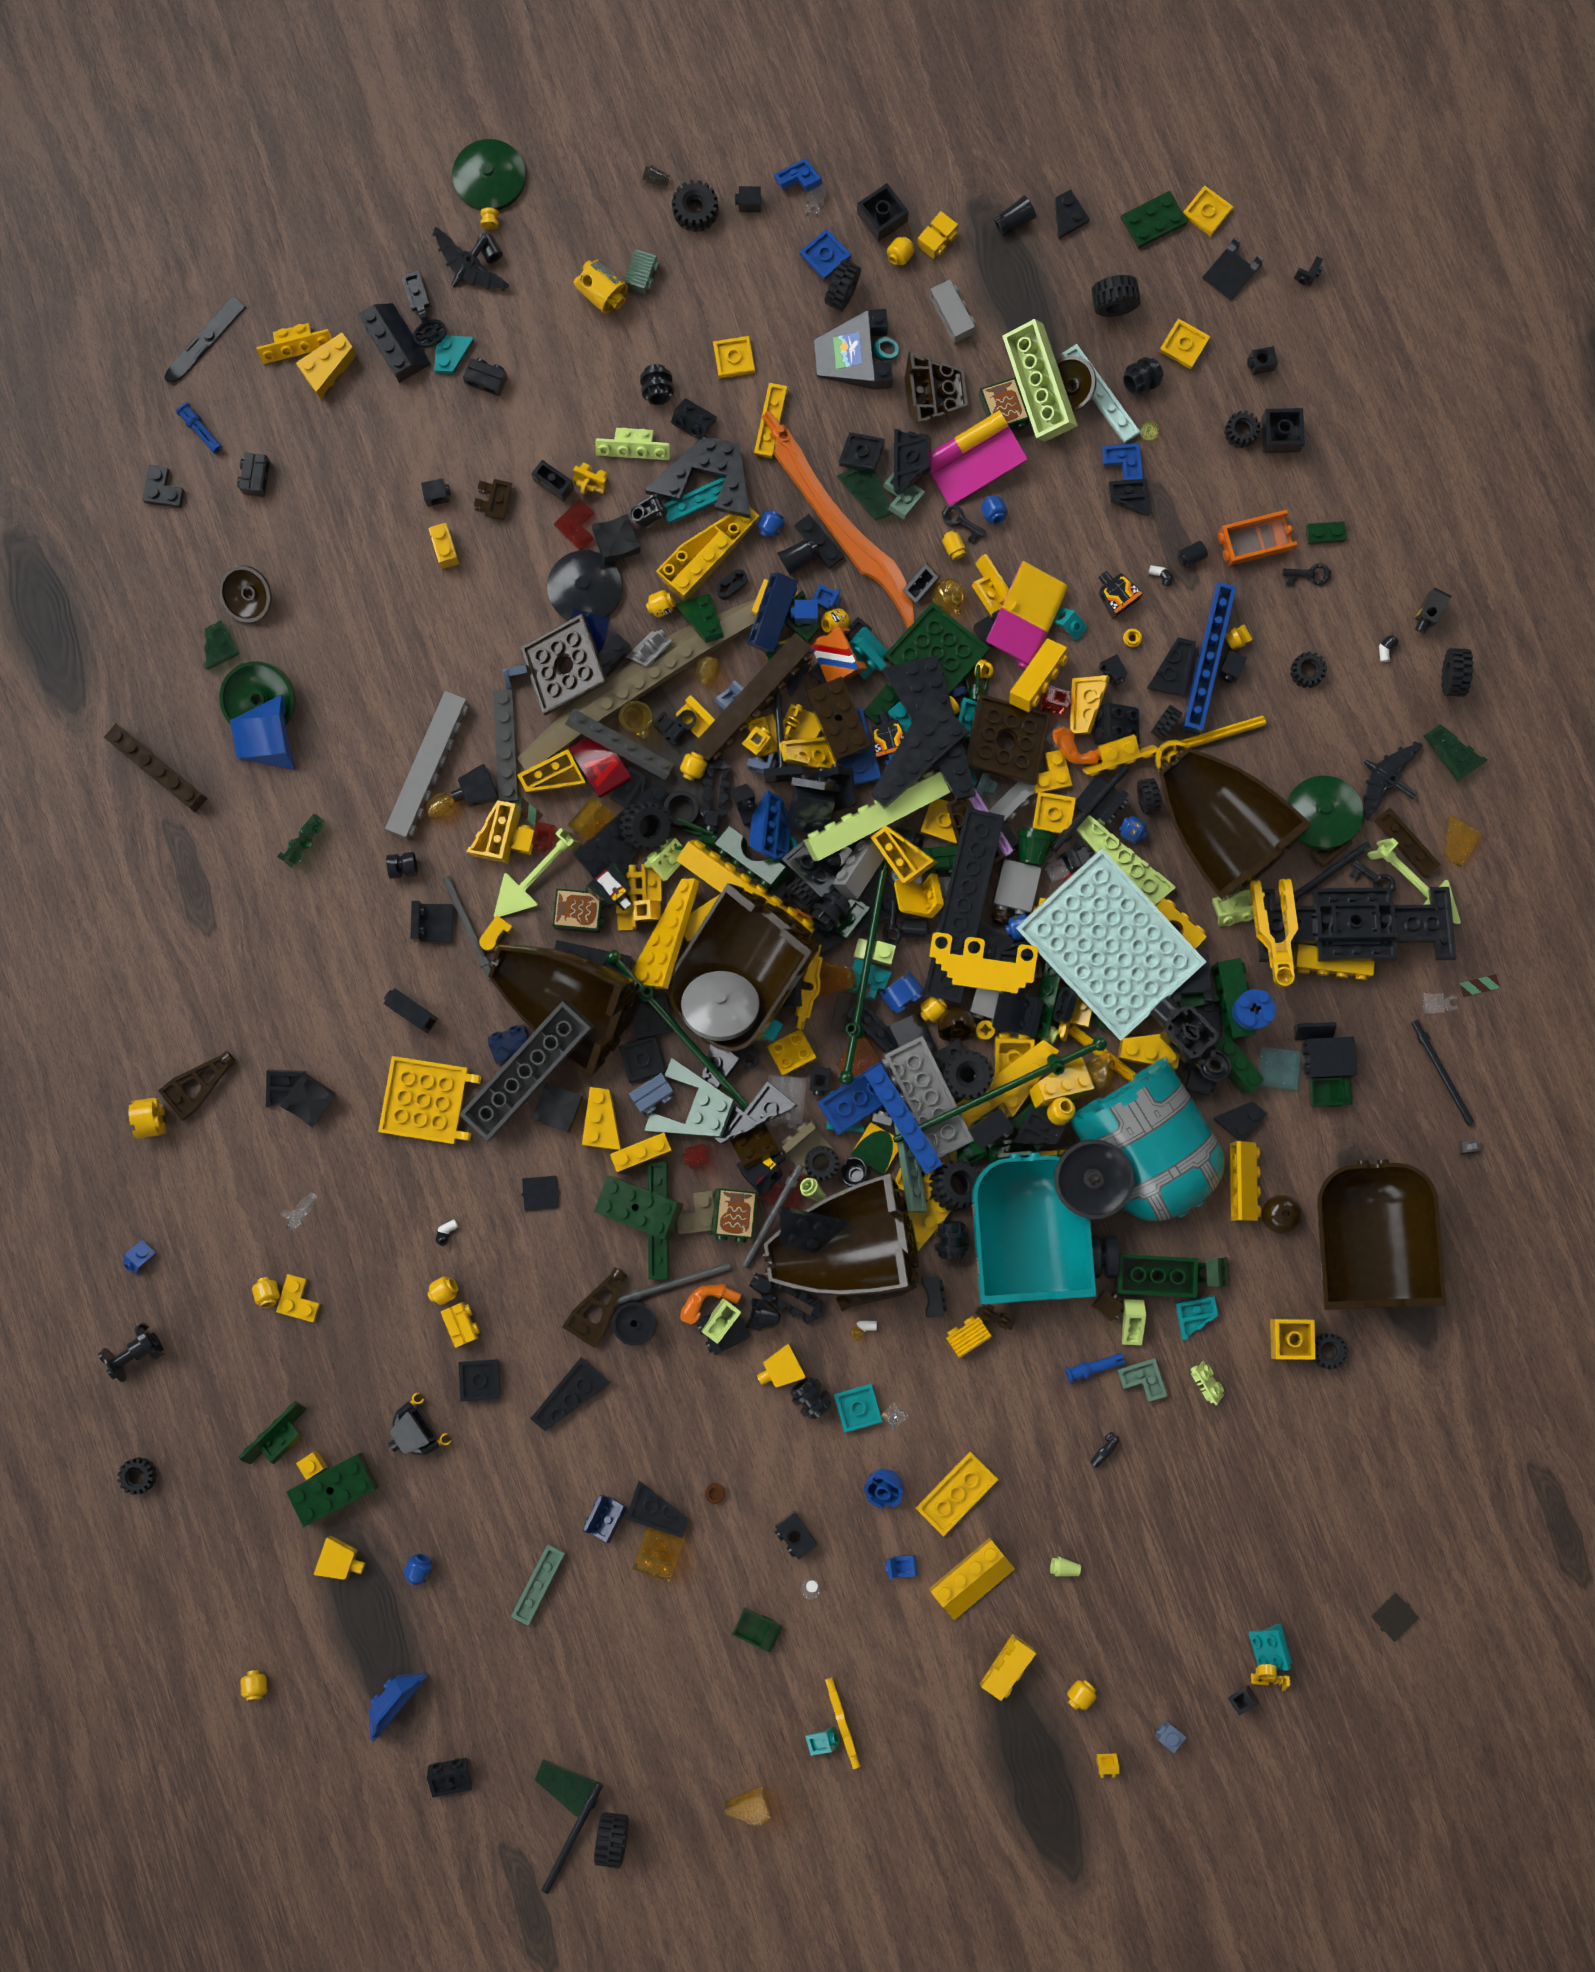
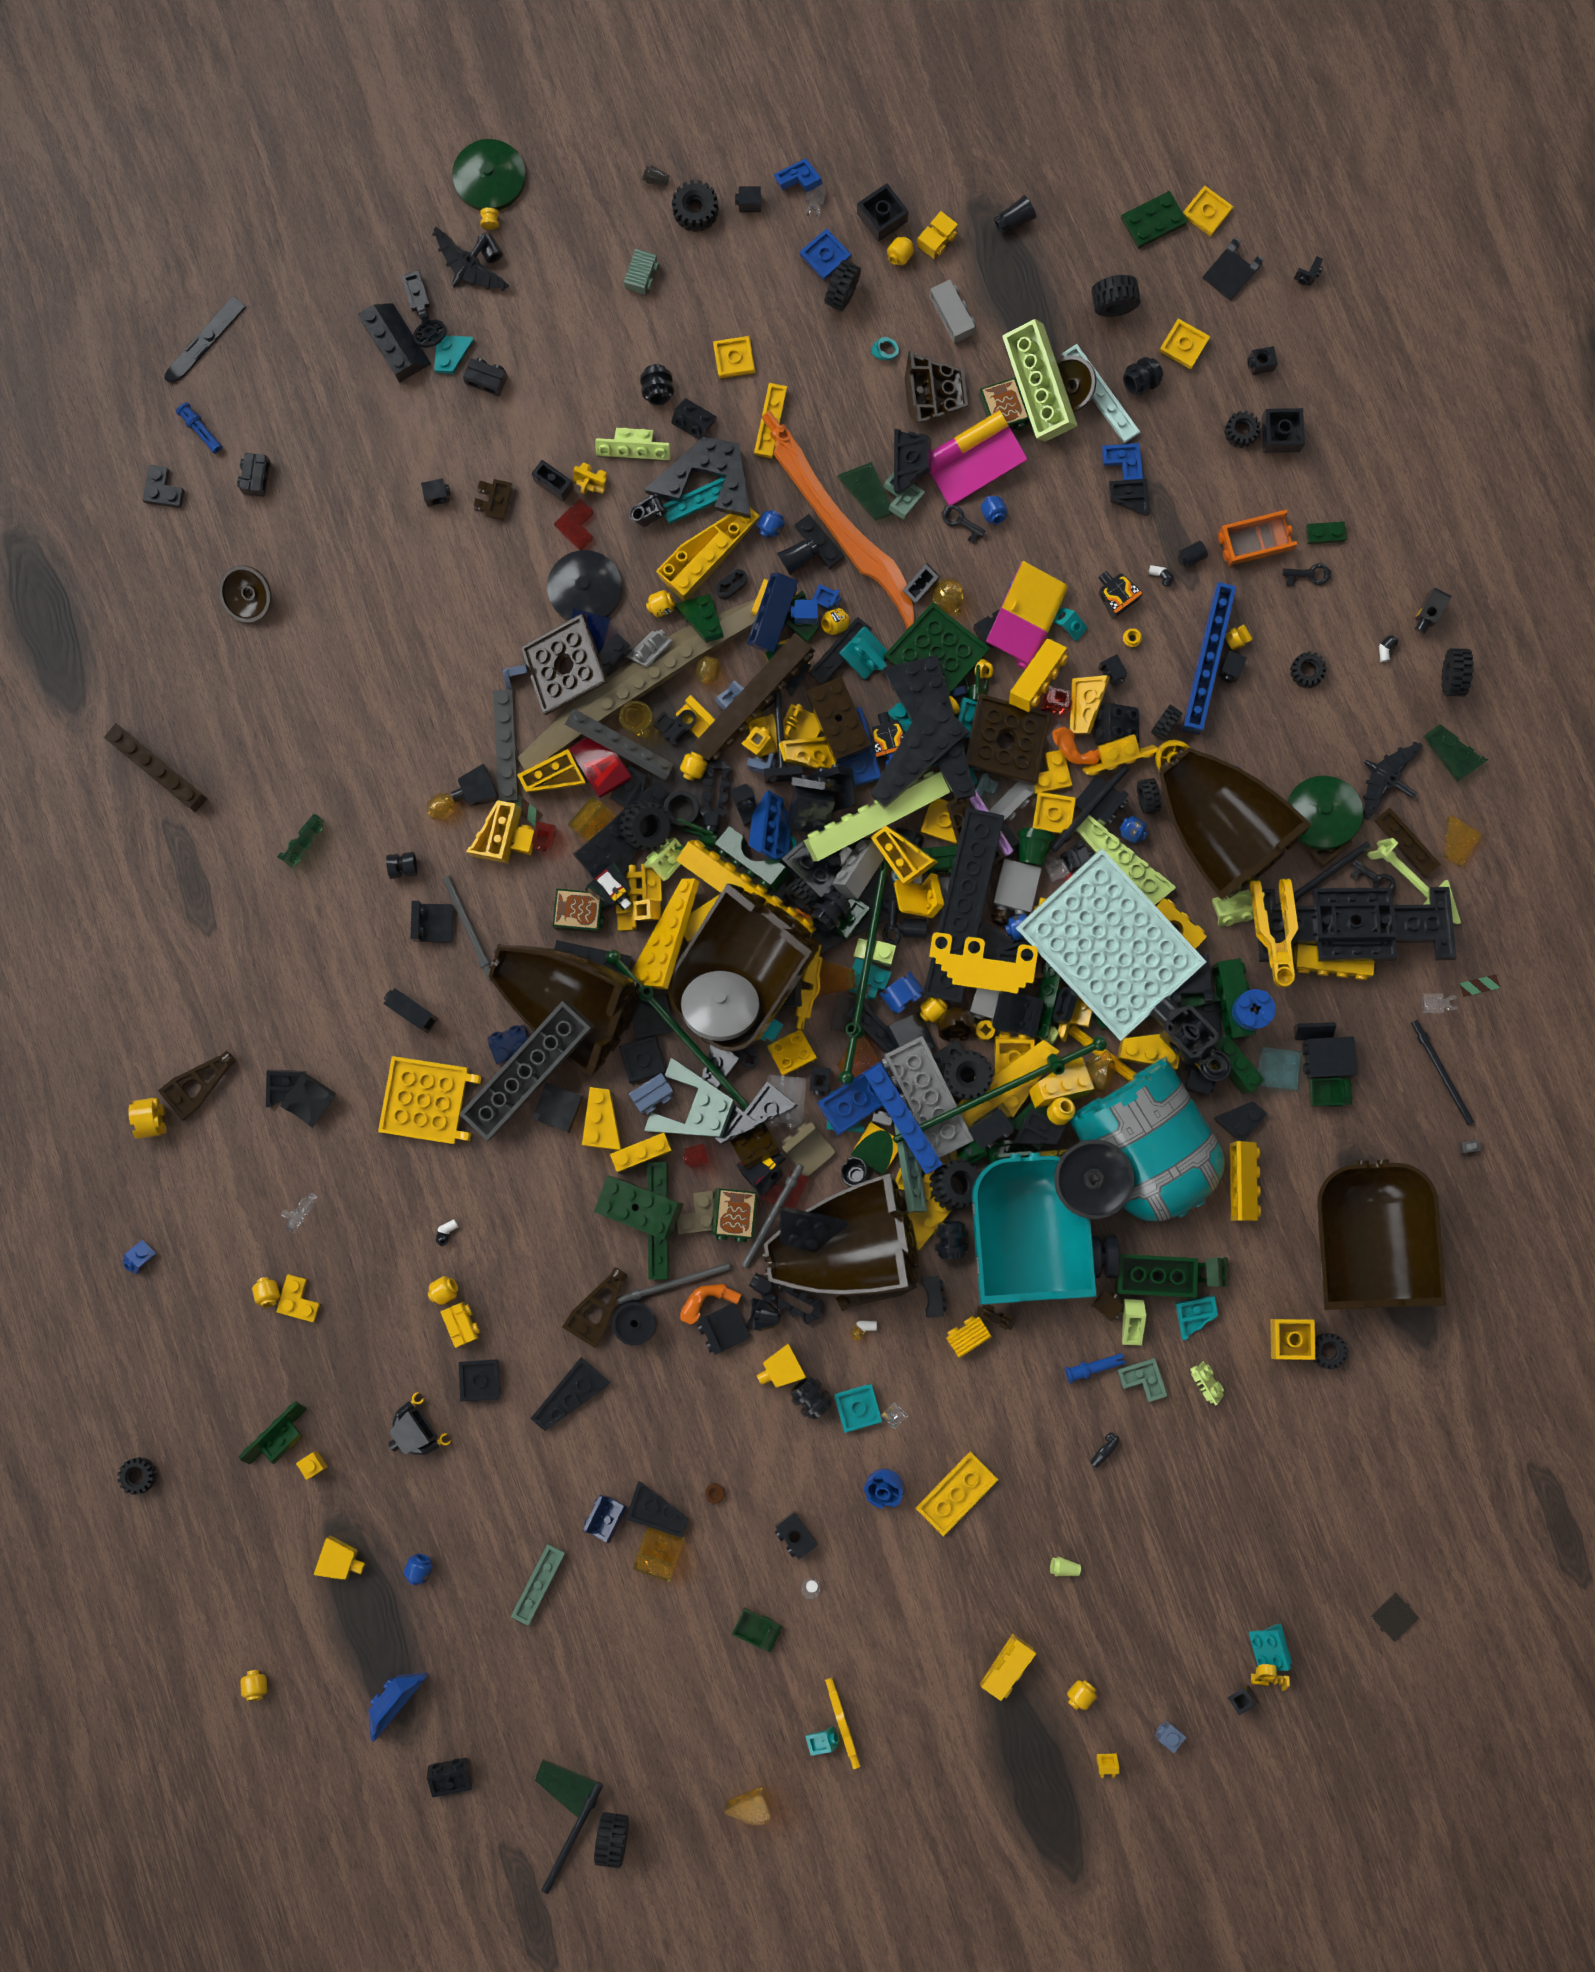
black piece [98,1322,164,1382] -> none
clear green wing [204,620,240,670] -> none
dark green dish [219,661,296,725] -> none
blue wedge [230,694,295,770] -> none
yellow bracket [256,323,332,364] -> none
dark green brick [286,1452,379,1528] -> none
yellow wedge [296,333,357,400] -> none
light grey brick [385,691,469,840] -> none
yellow brick [428,523,460,569] -> none
yellow leg [479,915,514,952] -> none
yellowish green piece [494,828,582,917] -> none
black piece [521,1176,559,1211] -> none
yellow cylinder [573,259,628,314] -> none
black brick [592,514,640,564] -> none
yellowish green arch [701,1299,741,1344] -> none
yellowish green cone [800,1178,826,1202] -> none
black tyre [805,1146,840,1181] -> none
panel [811,626,867,682] -> none
wedge [814,309,893,390] -> none
black tile [839,432,885,473] -> none
dark green plate [863,684,899,725] -> none
blue bracket [886,1555,918,1579] -> none
yellow slope [929,1537,1015,1620] -> none
yellow brick [942,531,966,560] -> none
yellow bracket [971,554,1009,616] -> none
black wing [1054,189,1090,239] -> none
clear yellow tile [1140,420,1159,441] -> none
black wing [1147,637,1196,697] -> none
yellow axle [1180,716,1266,748] -> none
dark brown cylinder [1261,1195,1302,1234] -> none

